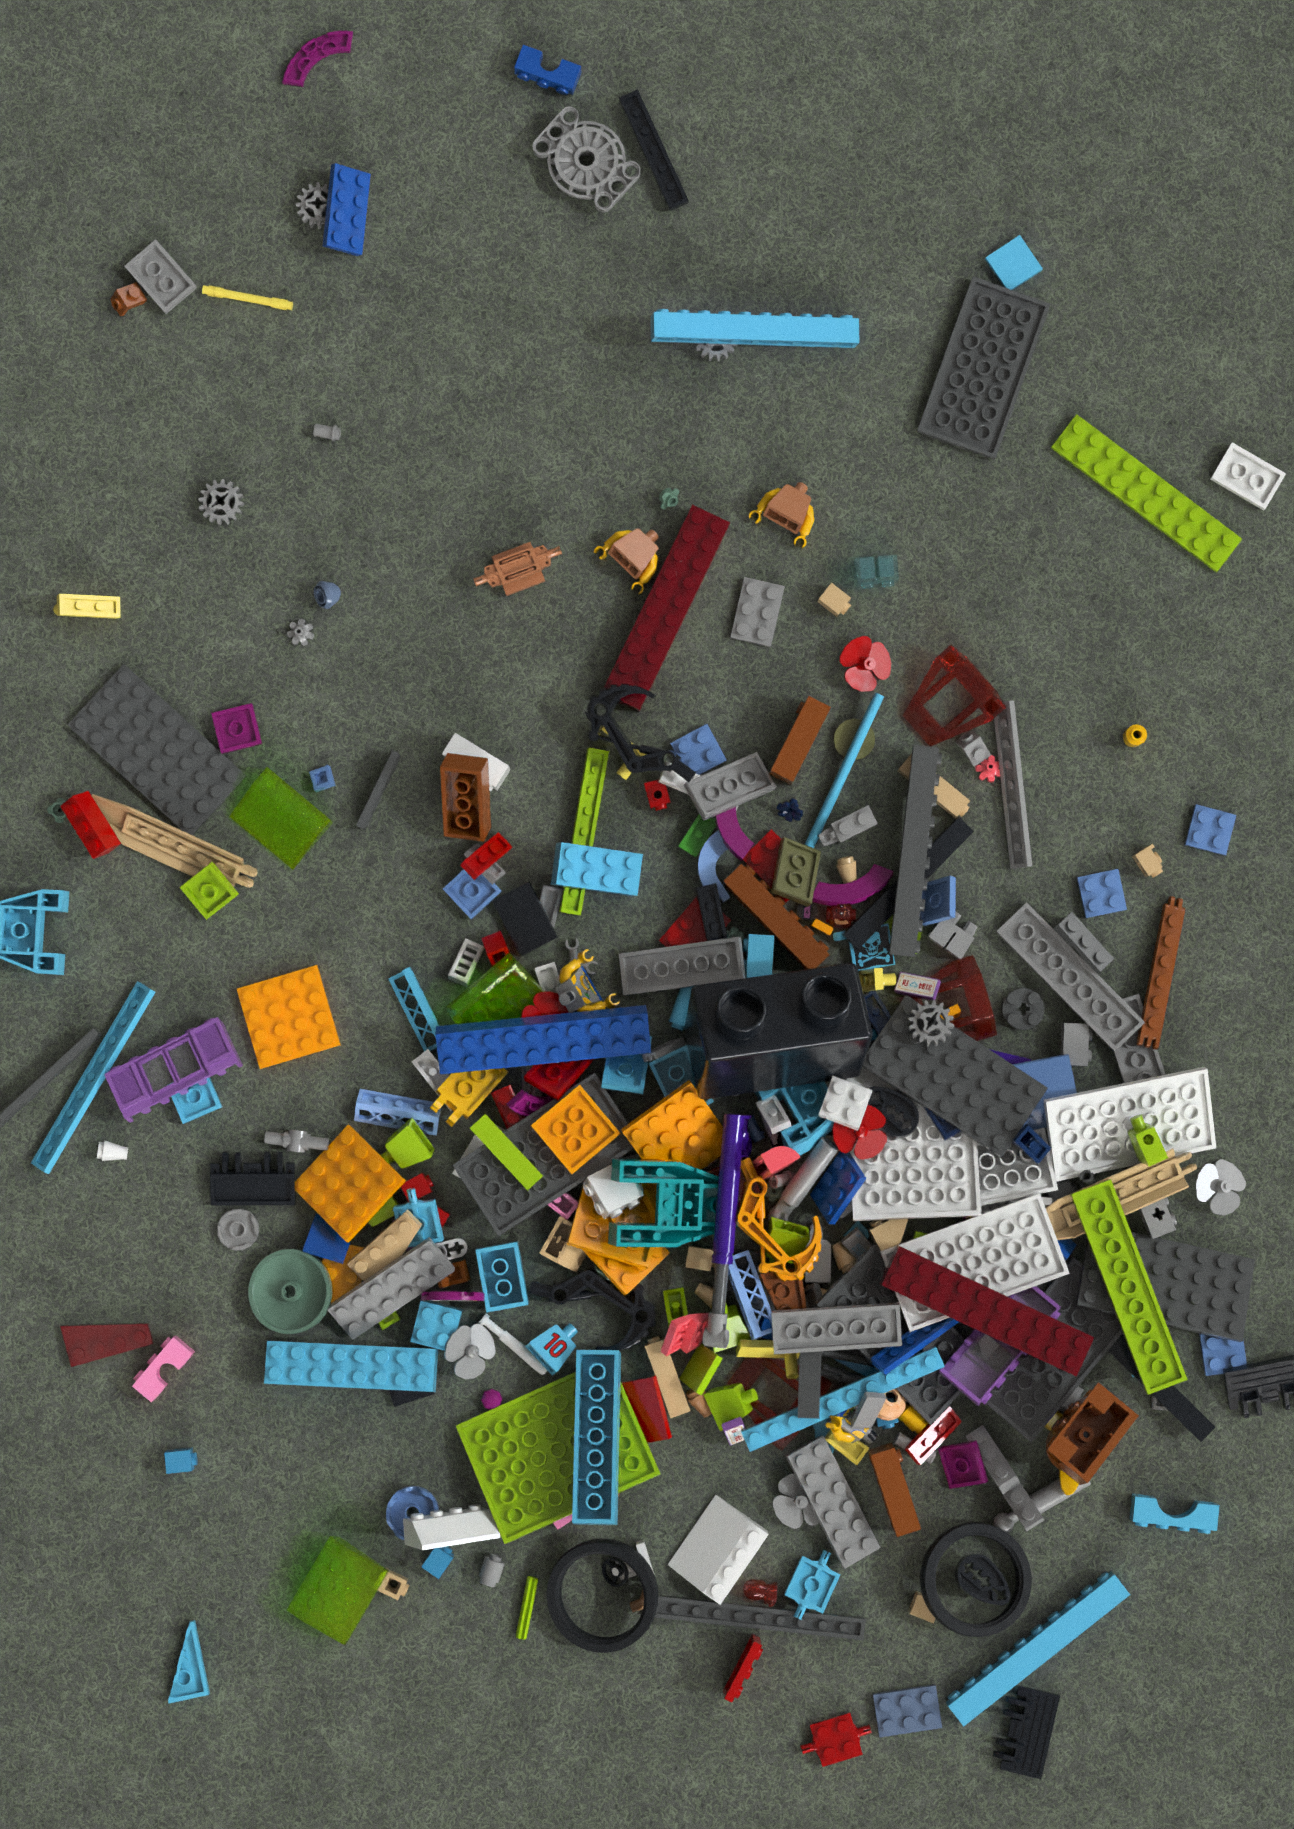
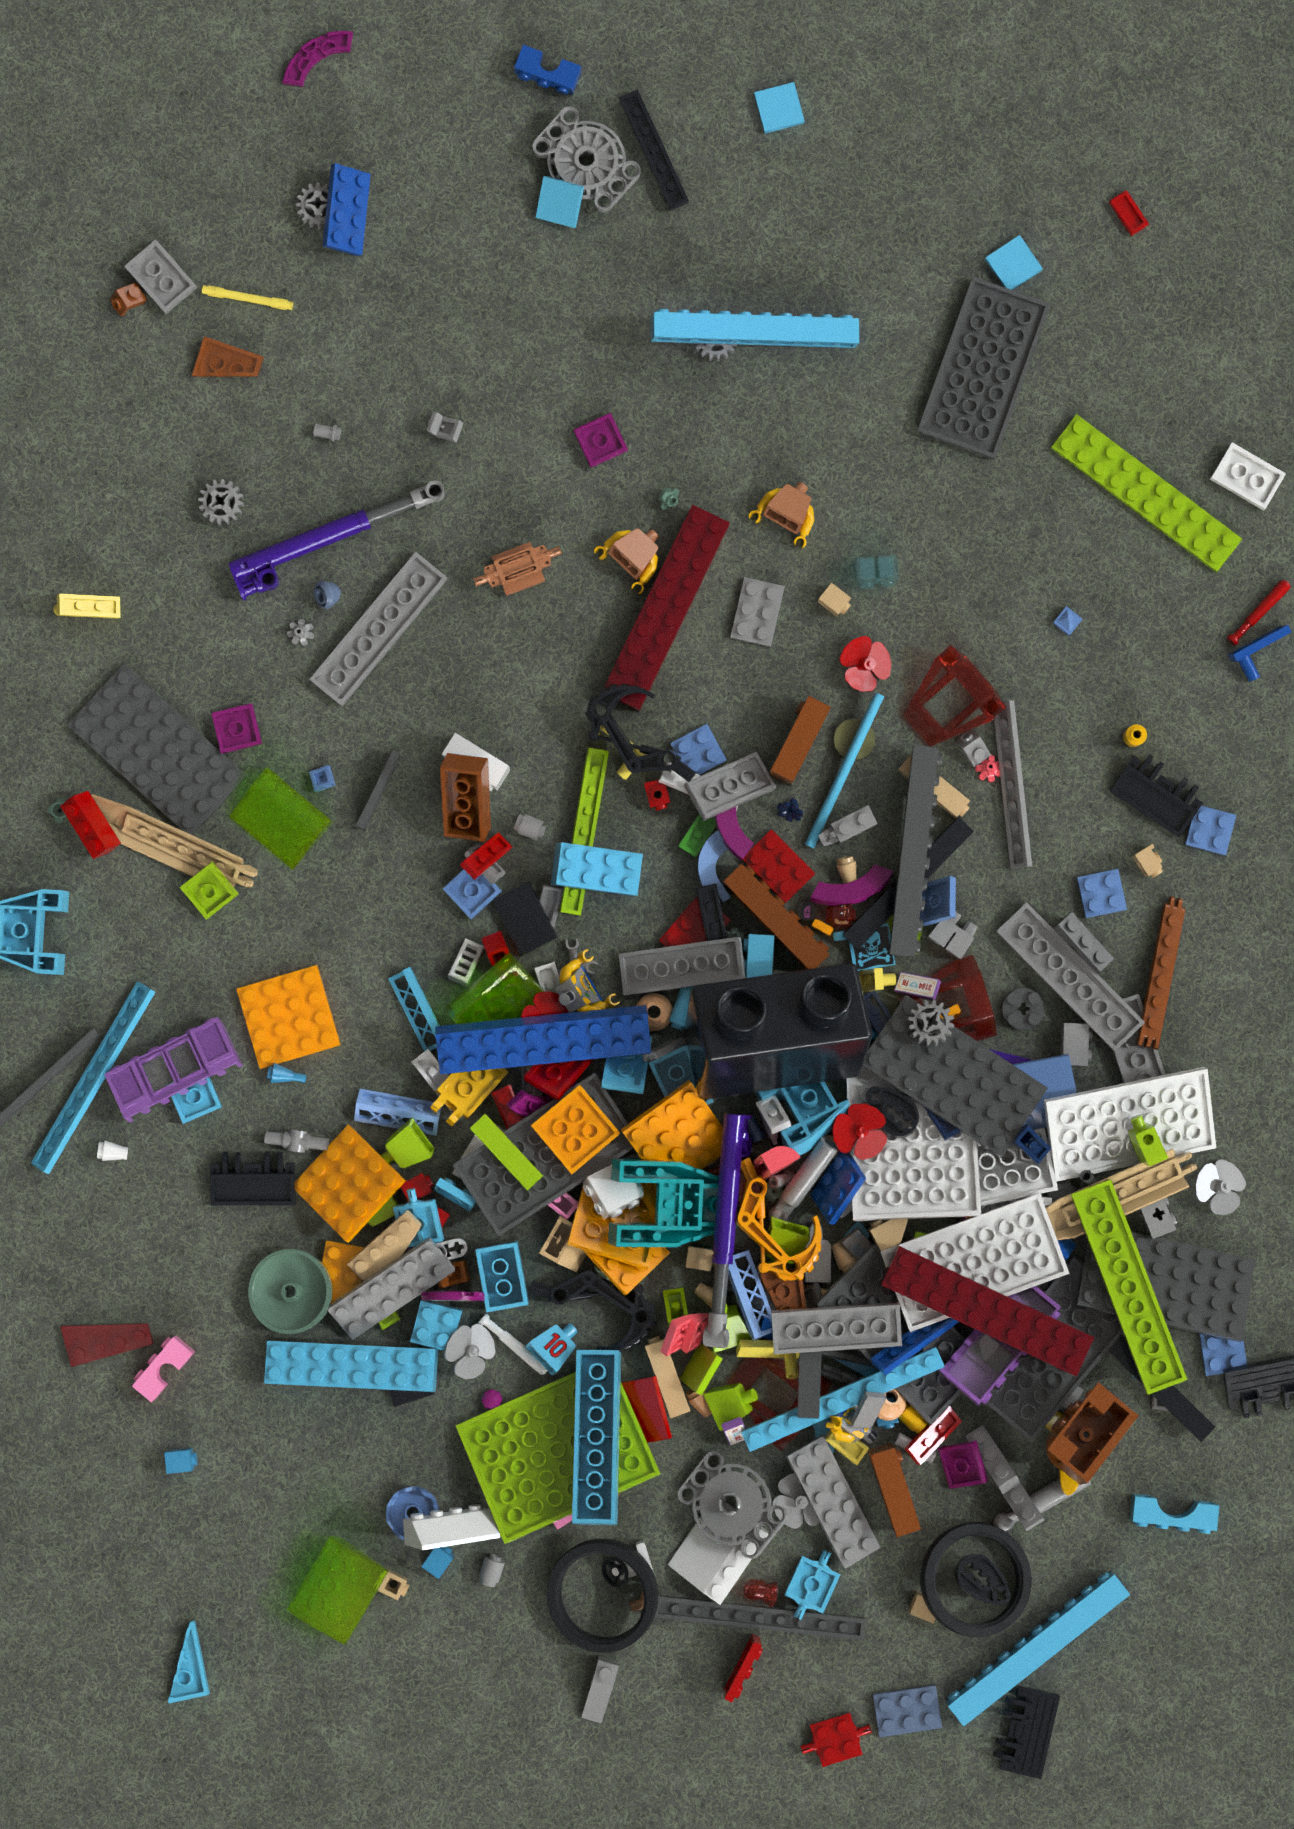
light grey tile [217,1208,259,1251] -> none
blue tile [303,1213,351,1264] -> none
lime axle [516,1576,538,1640] -> none
olive tile [771,837,821,907] -> none
white plate [818,1076,873,1131] -> none
none -> dark orange wing [192,336,264,377]
none -> dark purple piece [228,480,445,601]
none -> dark azure cone [267,1063,306,1083]
none -> light grey plate [309,552,448,706]
none -> light grey bracket [427,412,463,442]
none -> medium azure plate [434,1178,476,1212]
none -> light grey brick [514,814,546,841]
none -> medium azure tile [535,176,584,228]
none -> magenta plate [573,413,628,468]
none -> light grey slope [581,1656,619,1724]
none -> light nougat piece [636,993,673,1031]
none -> light grey piece [678,1451,788,1559]
none -> medium azure tile [754,82,805,134]
none -> medium blue tile [1053,606,1082,636]
none -> red tile [1108,190,1149,236]
none -> black hinge [1110,754,1203,837]
none -> red piece [1227,580,1291,646]
none -> blue piece [1228,625,1291,682]

